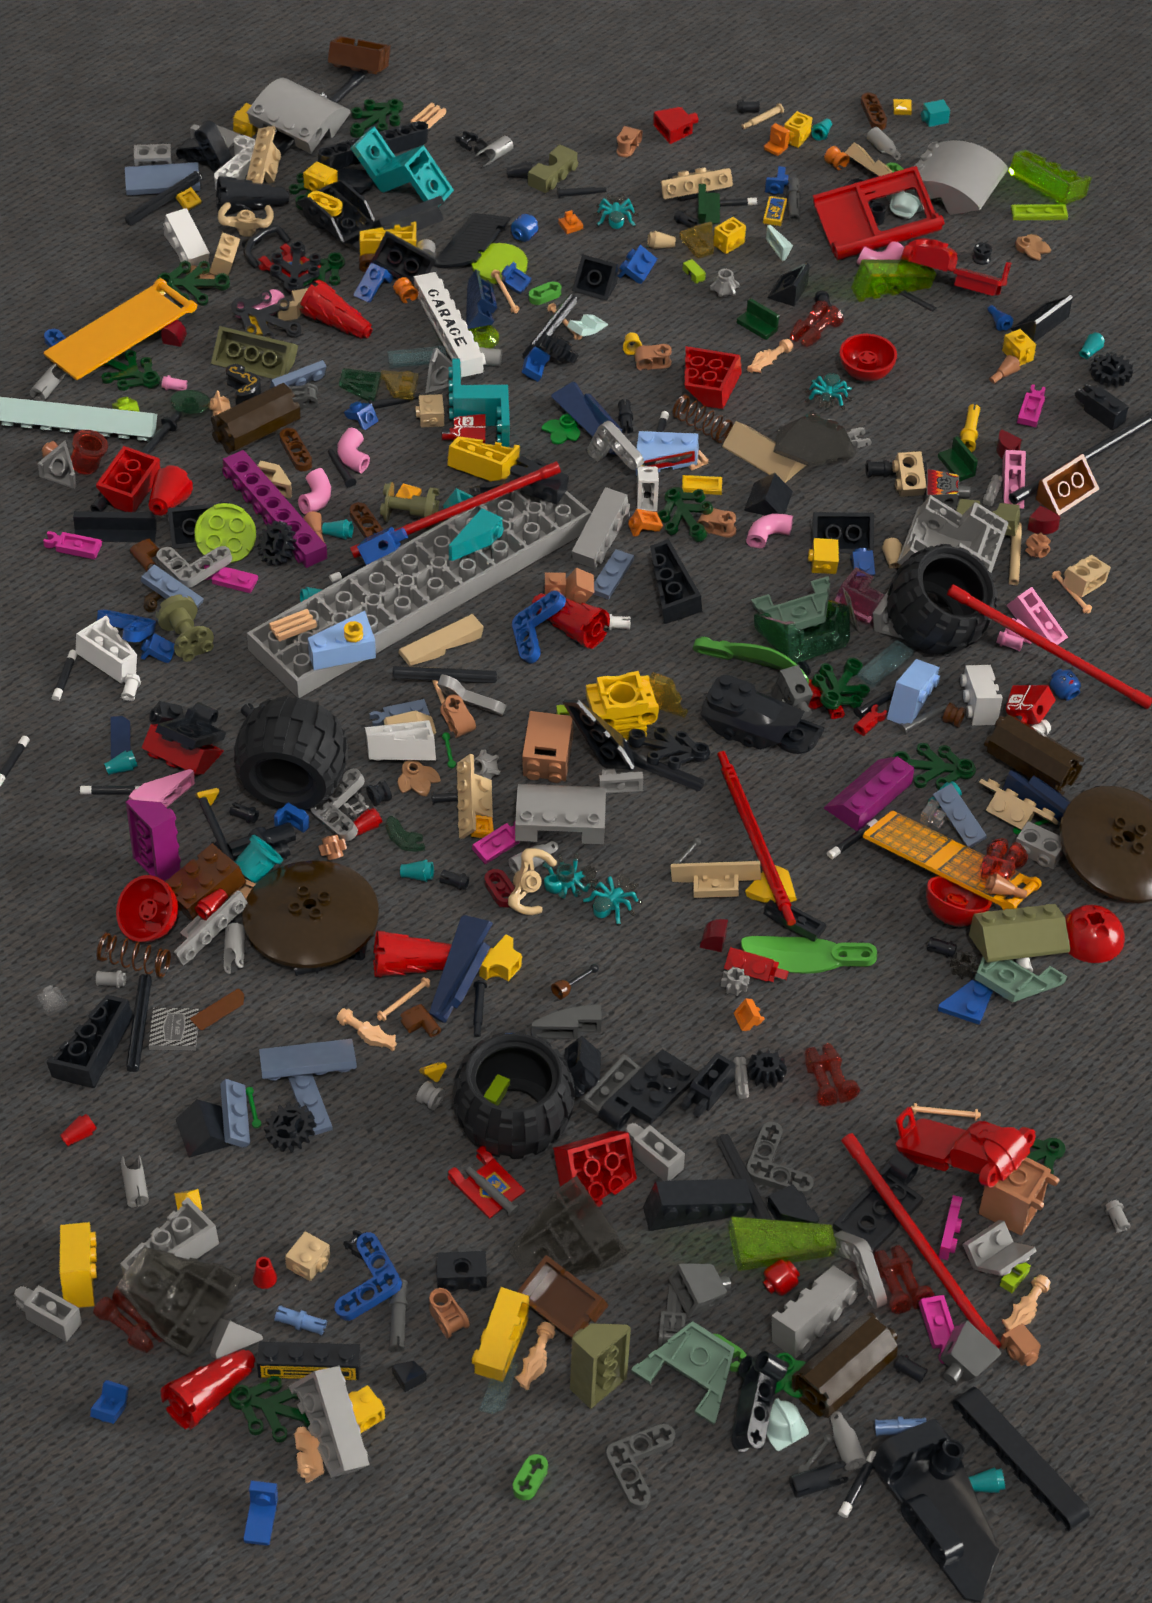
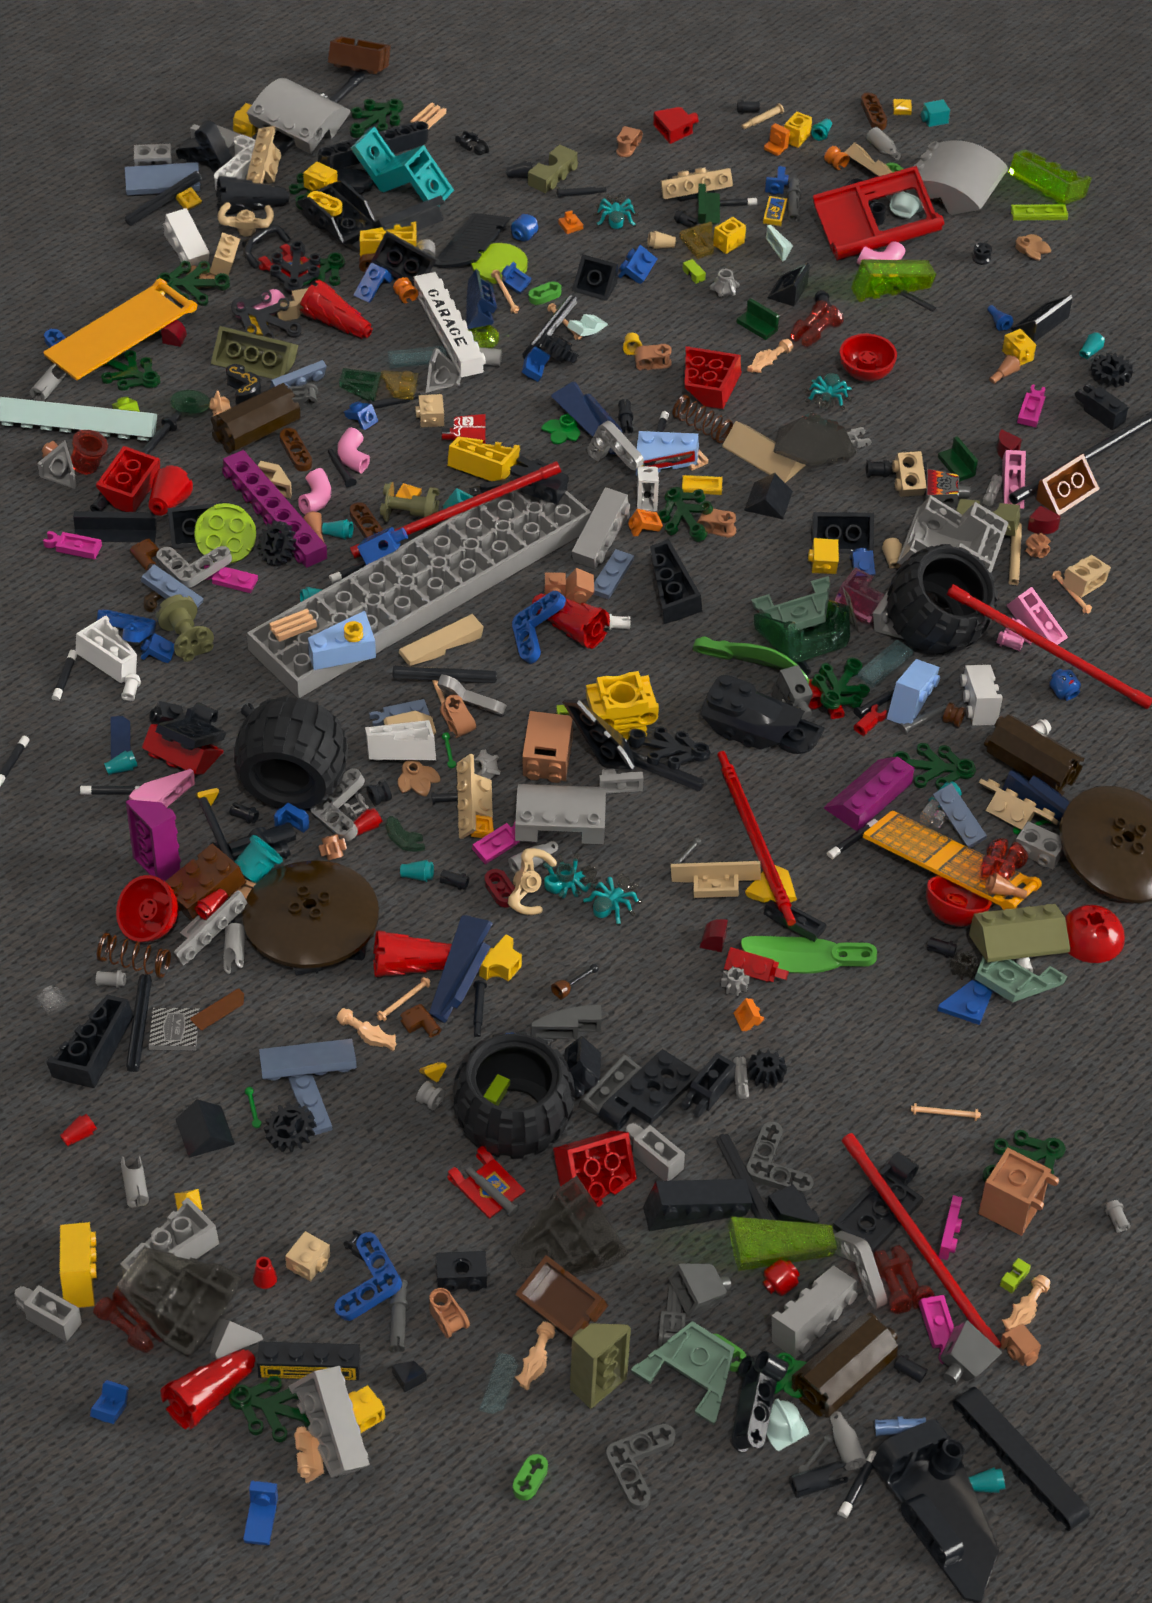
bright pink pin [162,375,188,393] -> none
sand blue plate [220,1079,250,1147] -> none
medium blue pin [275,1305,327,1336] -> none
teal bracket [449,358,510,447] -> none
teal slope [449,508,504,561] -> none
yellow wedge [472,1287,529,1382] -> none
light grey piece [475,136,513,167] -> none
clear yellow wing [649,672,688,718] -> none
bright pink cylinder [746,514,793,548] -> none
clear red piece [805,1043,860,1107] -> none
red piece [896,1107,1036,1187] -> none
red piece [901,238,1012,296] -> none
yellow pin [960,404,980,452] -> none
light grey bracket [963,1220,1037,1276] -> none
red torso [1006,685,1056,724] -> none

